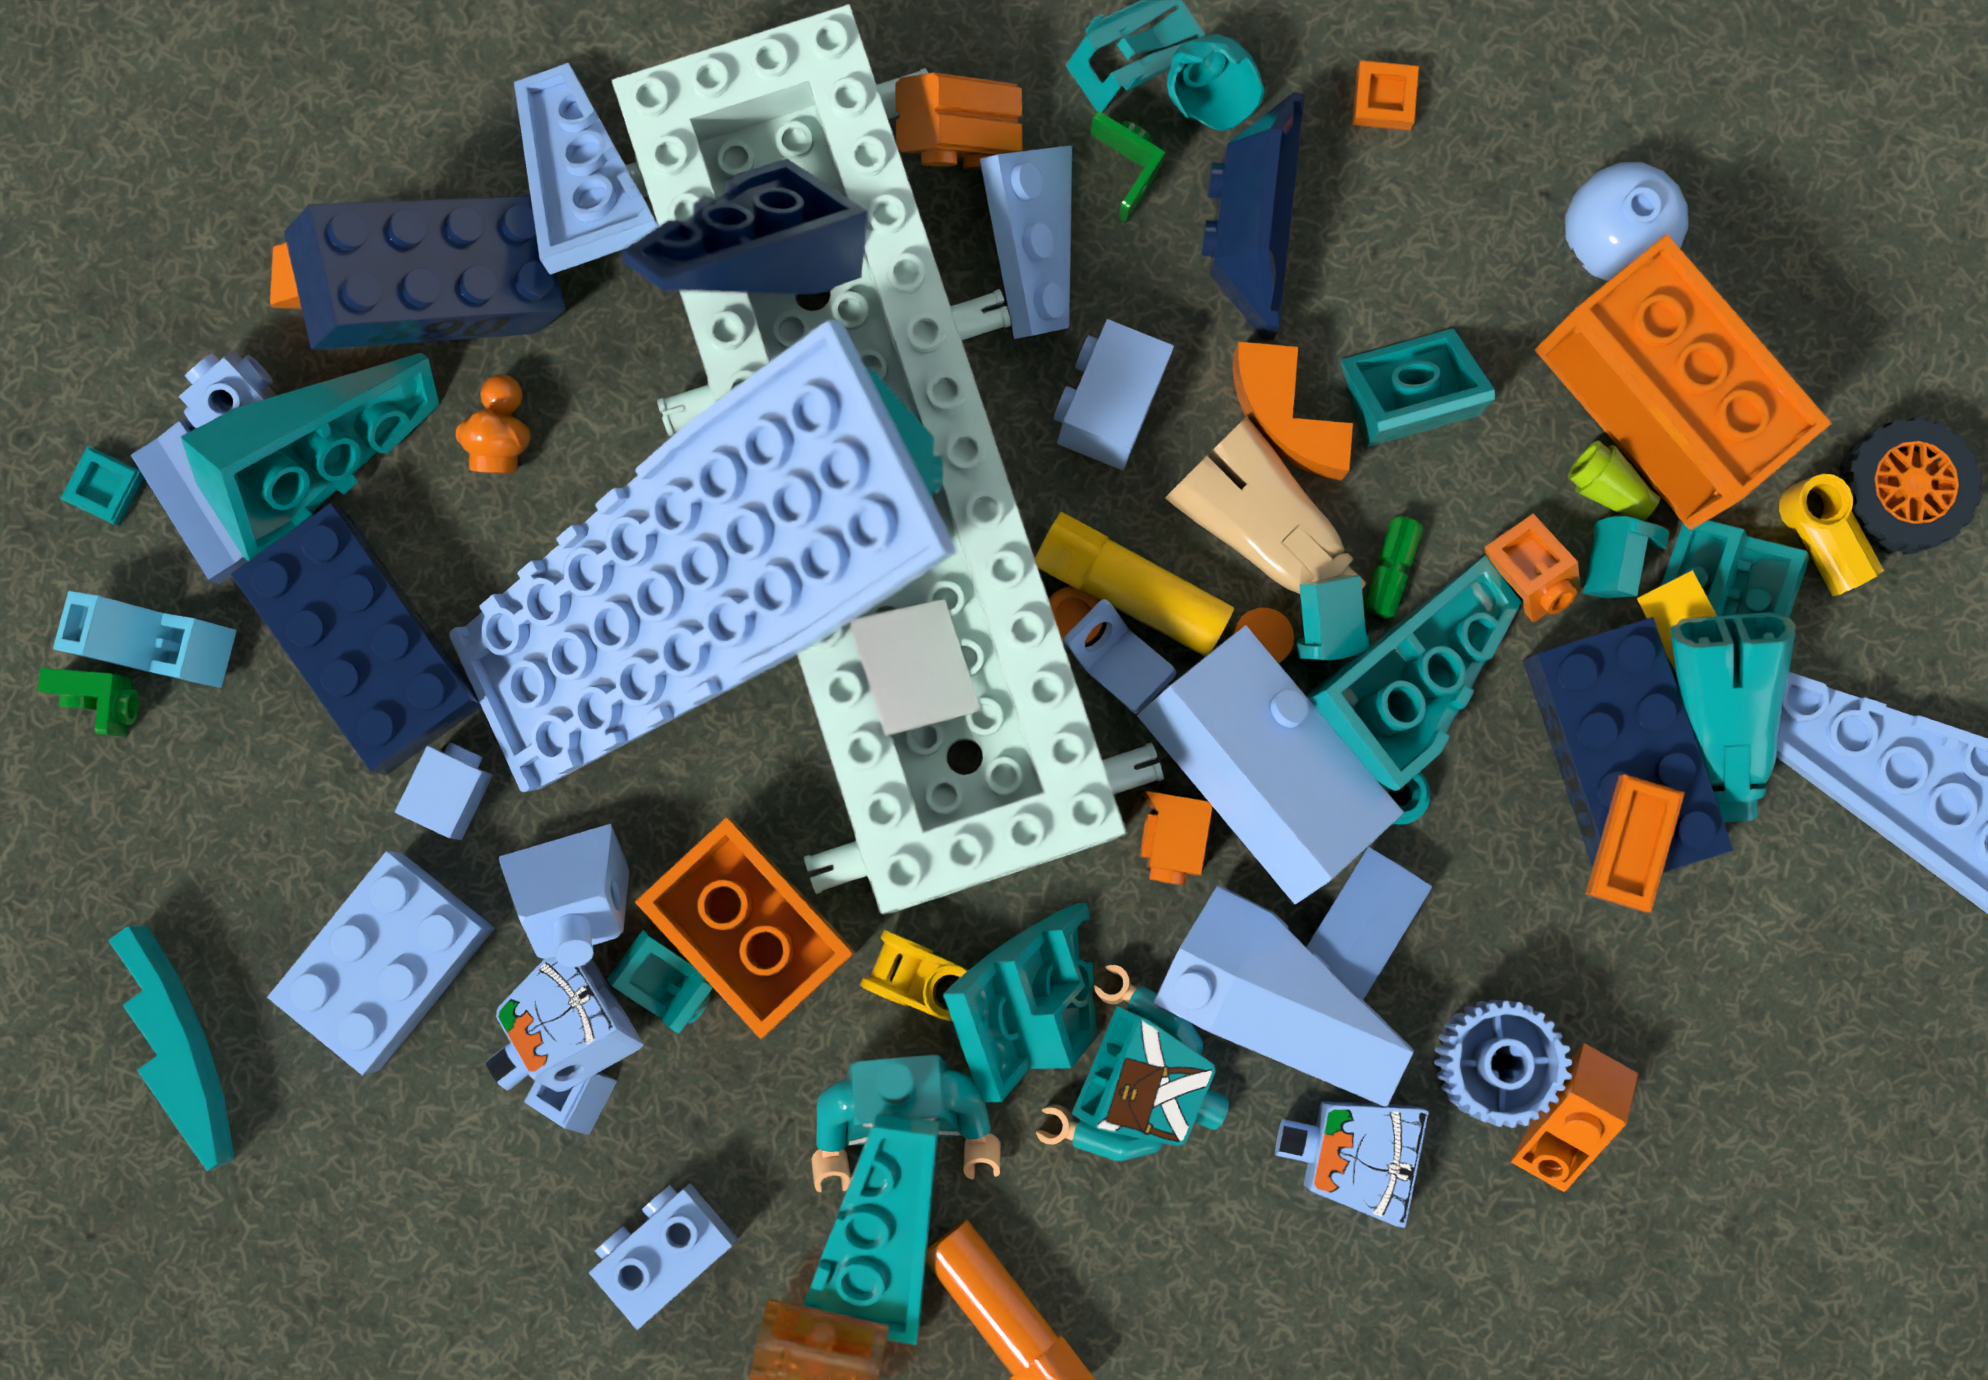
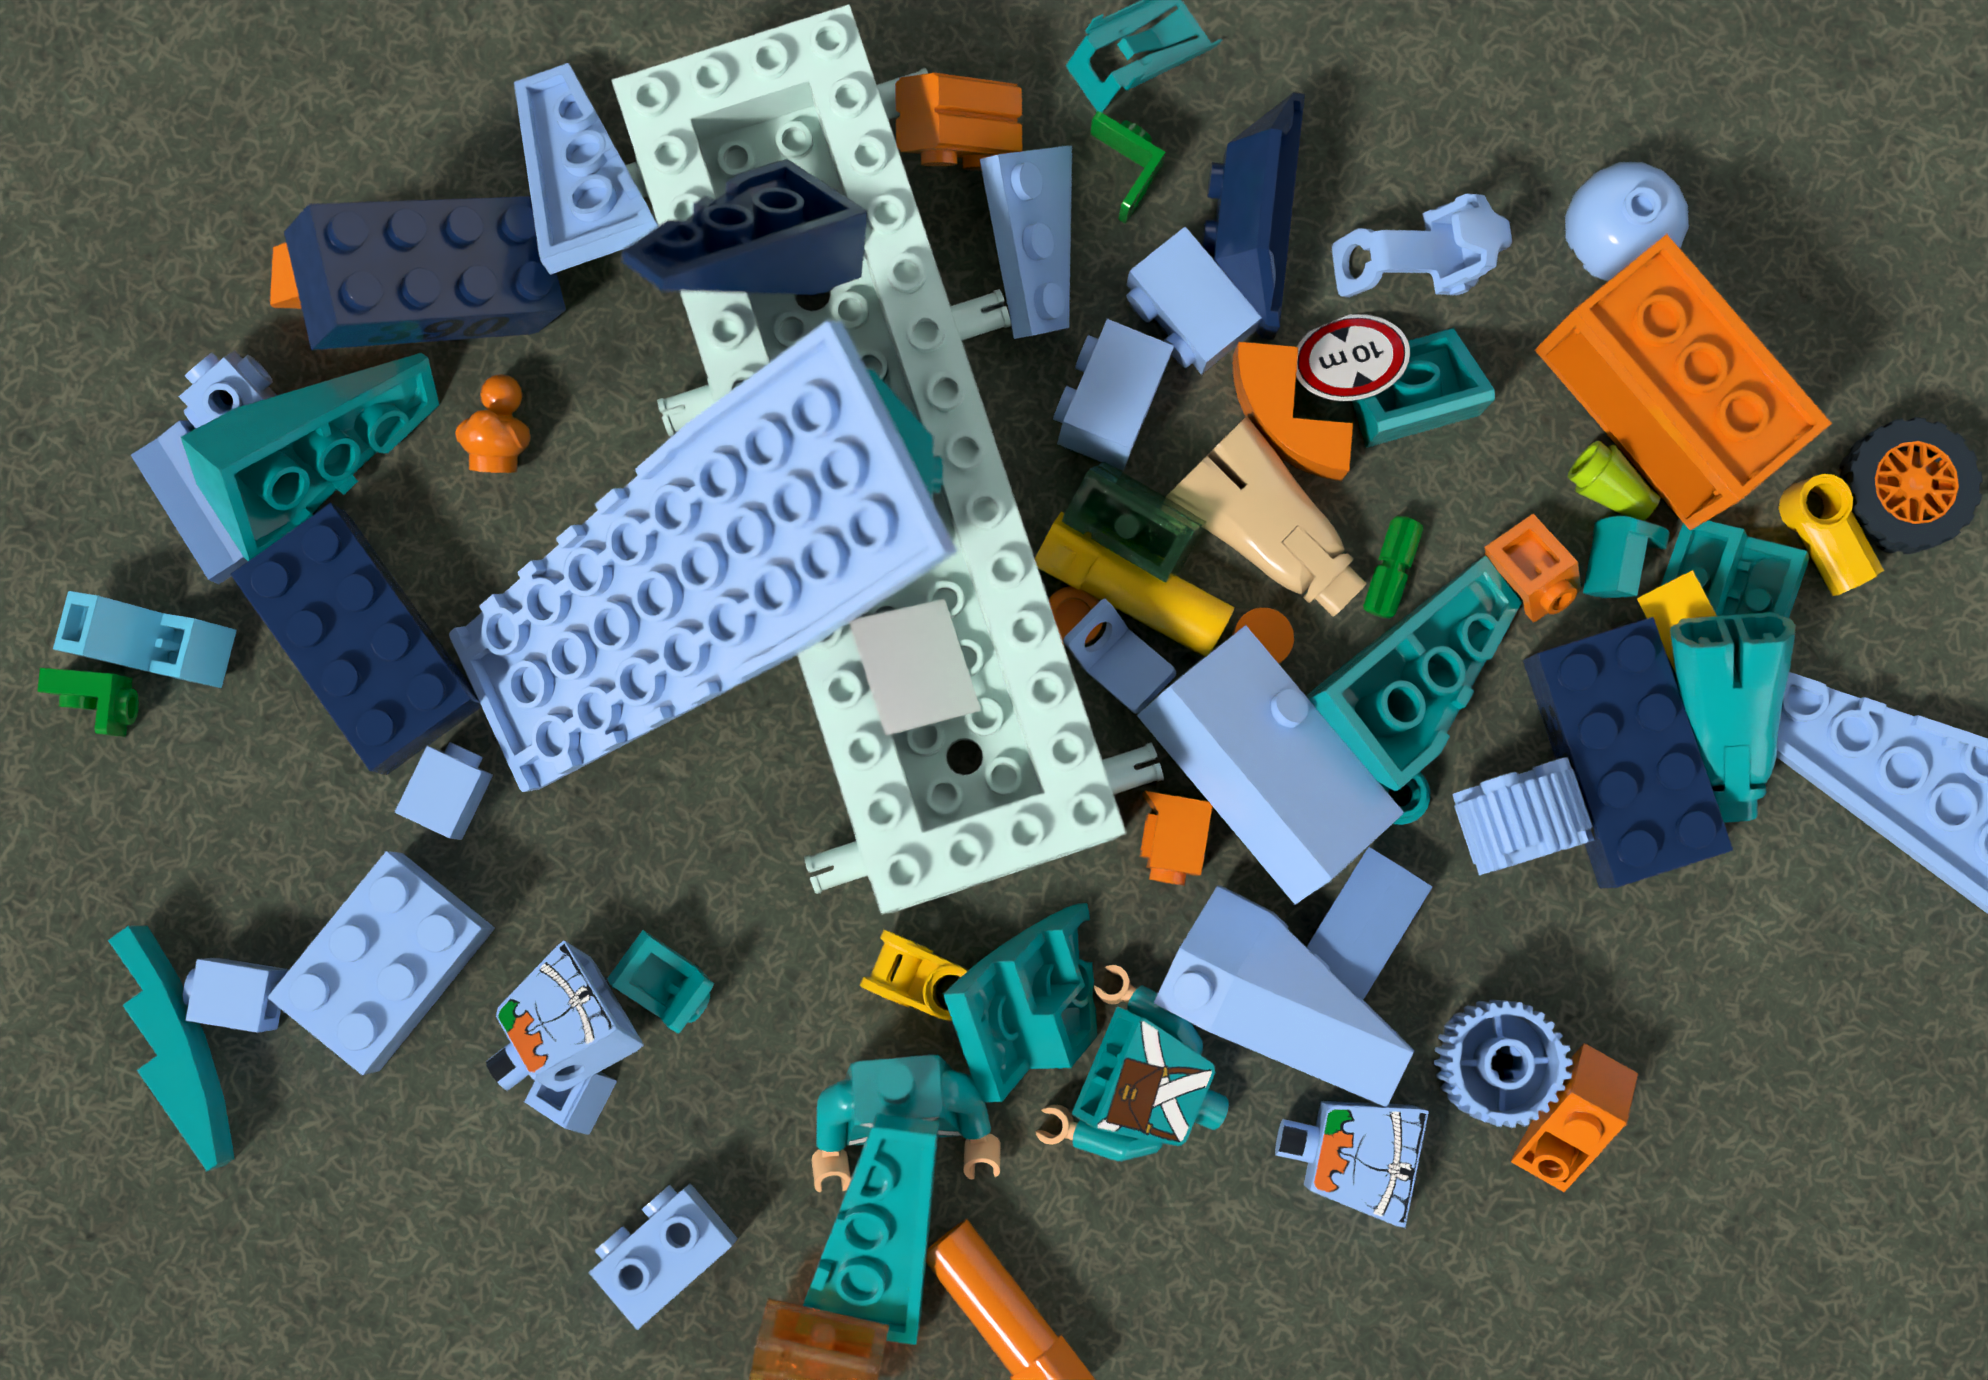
teal tile [60,446,144,527] -> none
light blue torso [499,824,629,967] -> none
orange brick [635,817,857,1039] -> none
teal hair [1167,34,1265,131] -> none
teal tile [1296,575,1370,660] -> none
orange tile [1352,61,1419,131] -> none
orange tile [1586,774,1684,913] -> none
none -> light blue brick [183,958,289,1033]
none -> clear green brick [1061,462,1207,583]
none -> light blue brick [1126,227,1262,375]
none -> sticker [1296,314,1410,401]
none -> light blue piece [1332,193,1512,297]
none -> light blue brick [1452,757,1594,875]

